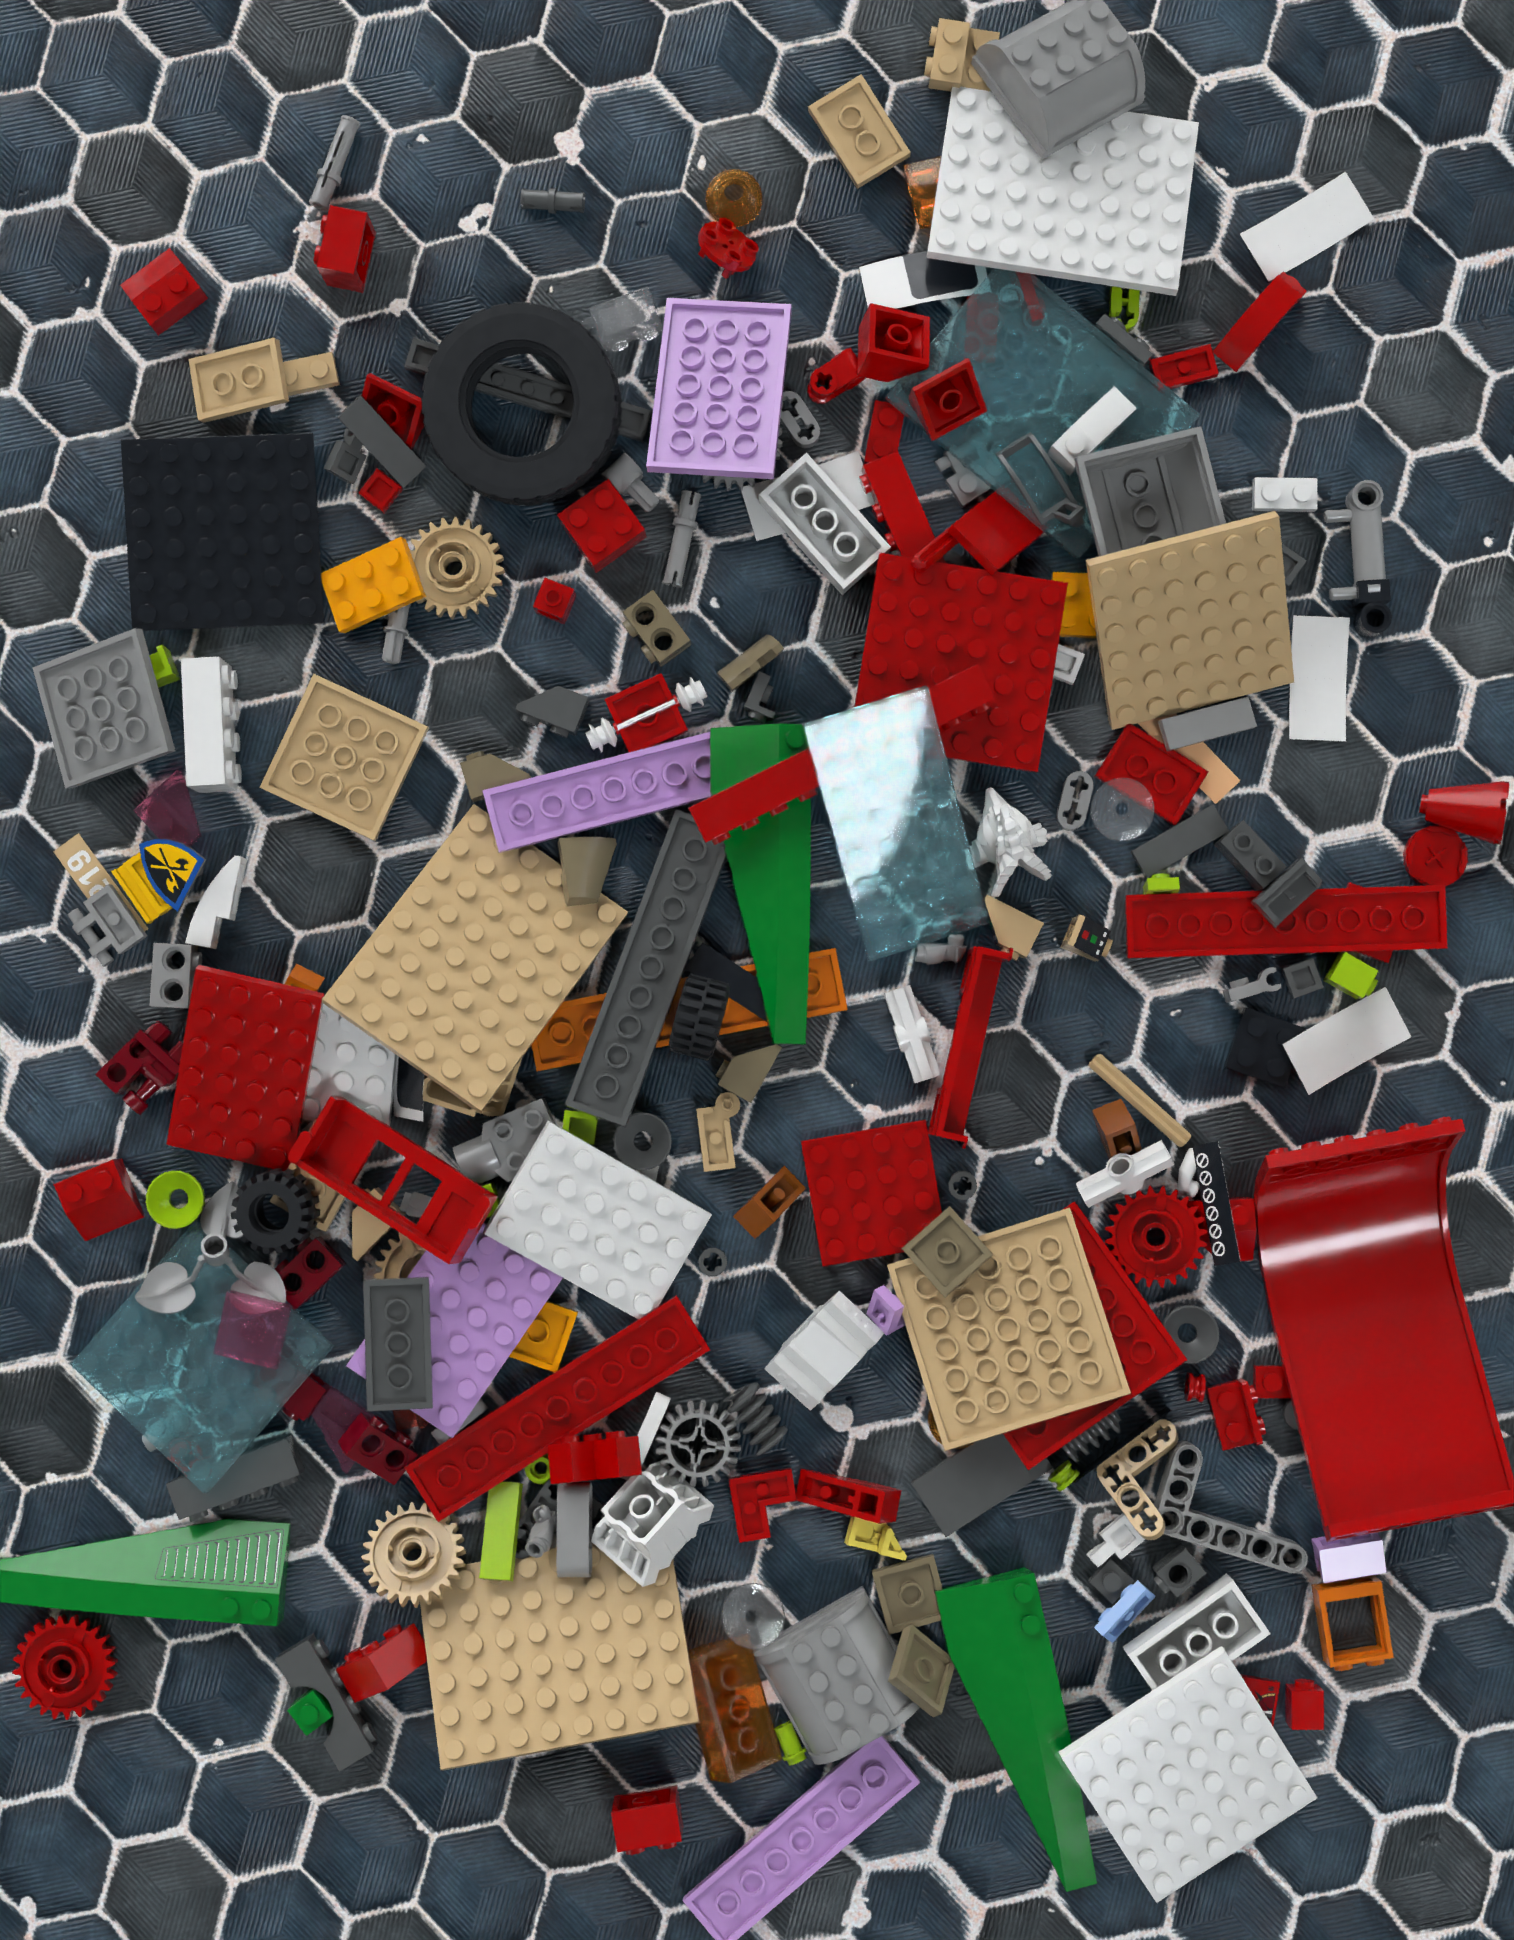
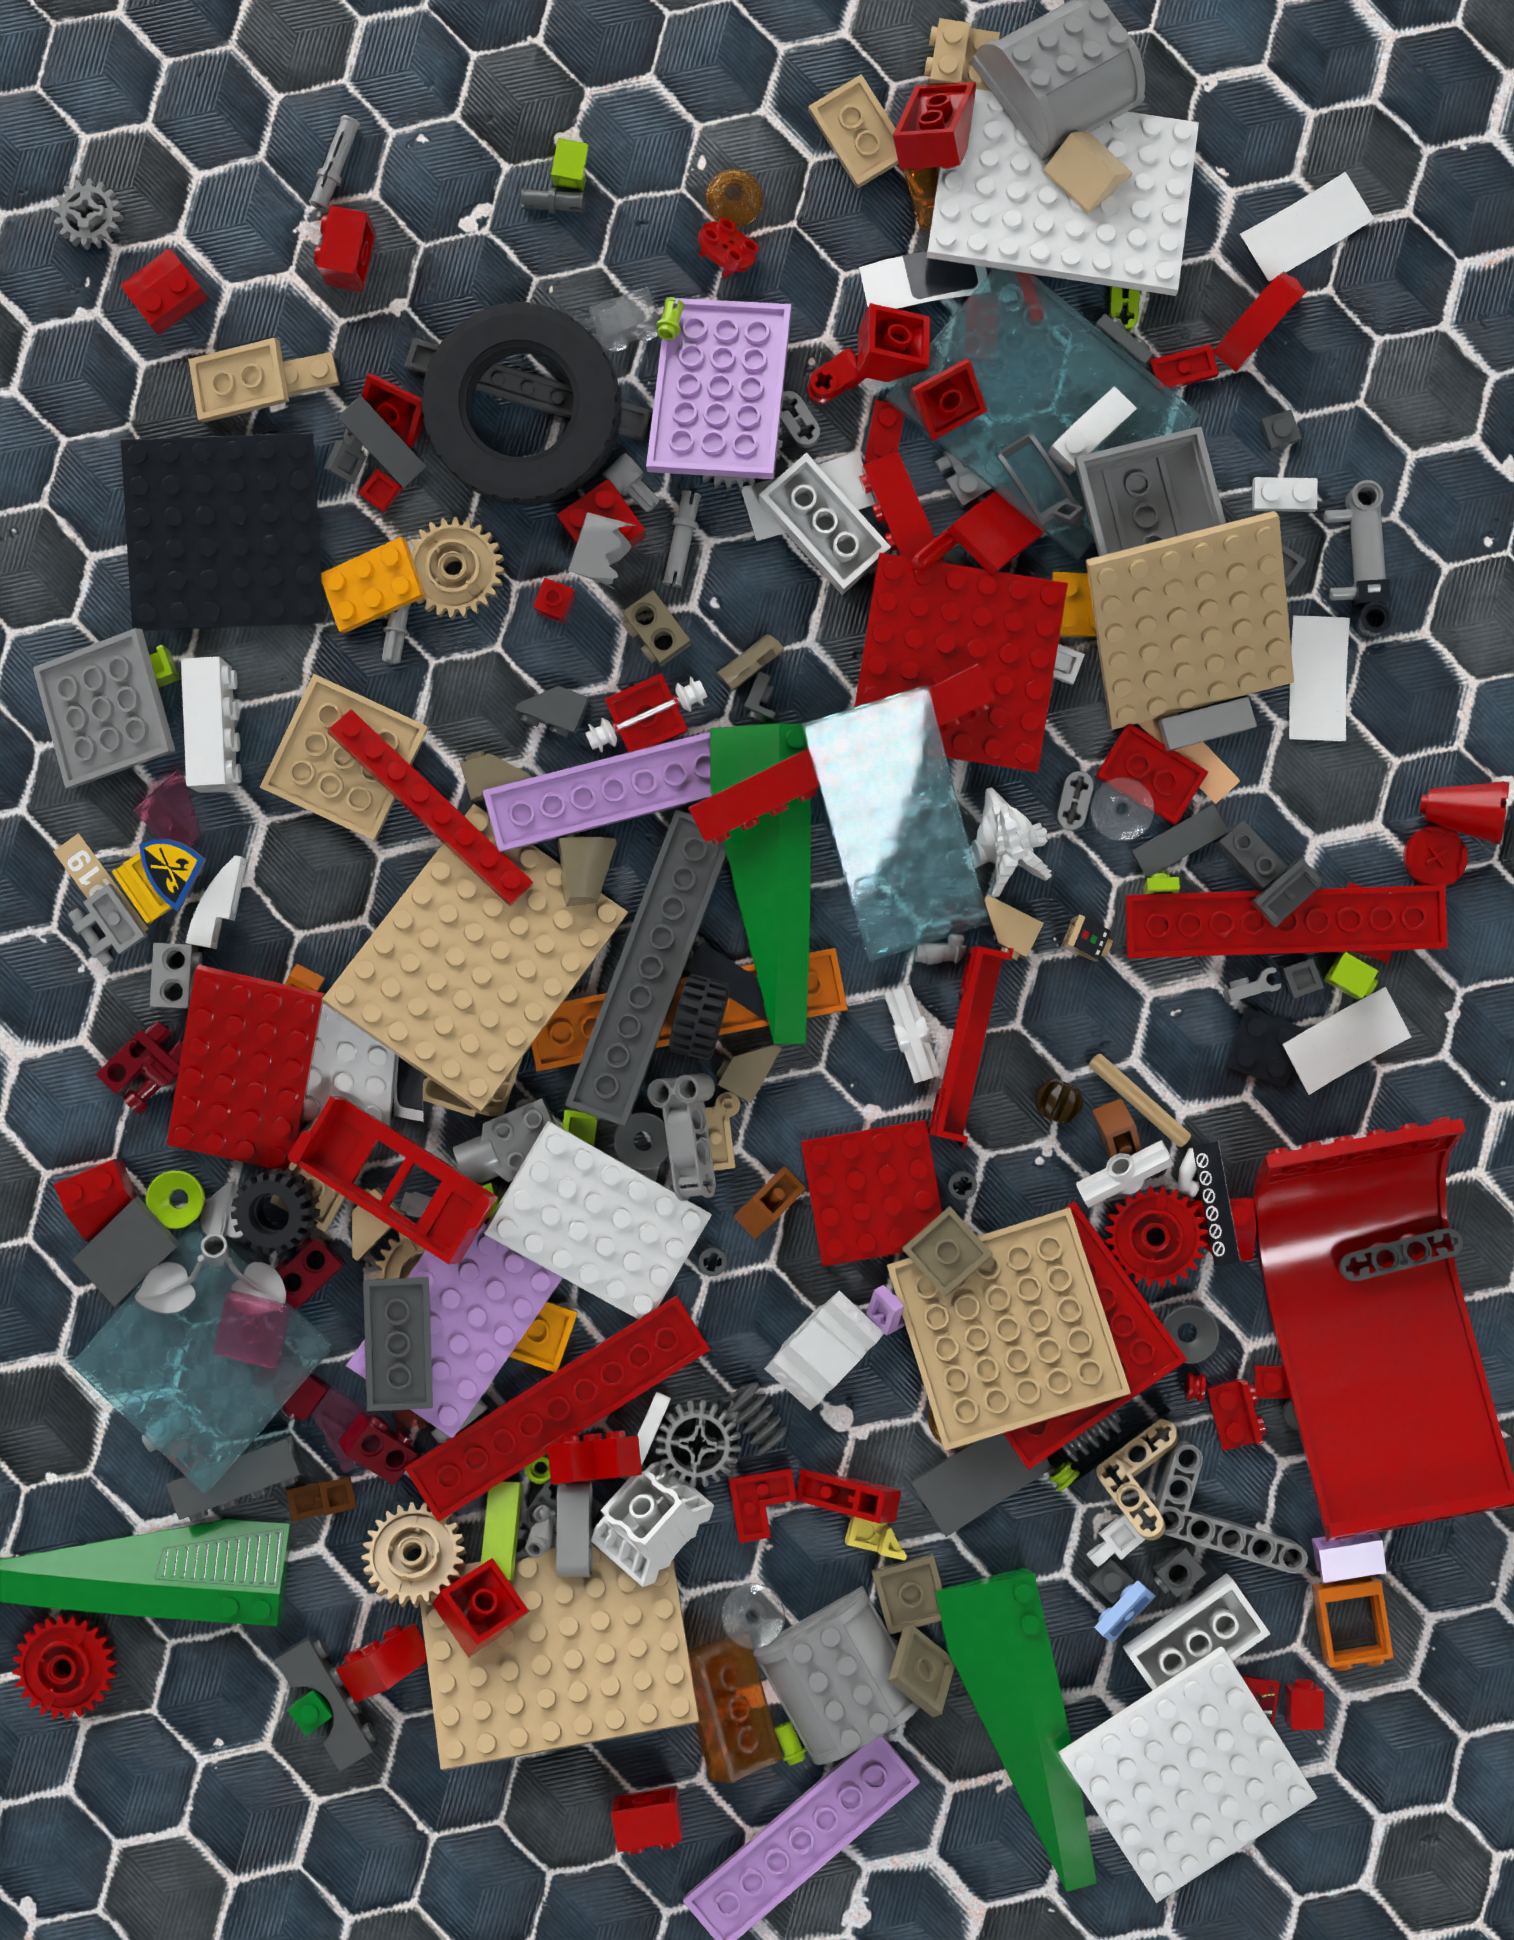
none -> light grey gear [52,178,124,250]
none -> dark grey tile [72,1197,181,1307]
none -> reddish brown slope [286,1476,357,1522]
none -> red plate [328,709,533,906]
none -> red slope [432,1558,529,1658]
none -> lime panel [551,138,589,191]
none -> light grey piece [568,512,637,589]
none -> light grey piece [647,1073,716,1201]
none -> lime pin [655,297,685,341]
none -> red slope [893,81,976,171]
none -> dark brown piece [1035,1079,1083,1124]
none -> tan slope [1043,131,1133,214]
none -> dark grey plate [1260,409,1301,451]
none -> dark grey beam [1338,1228,1463,1281]

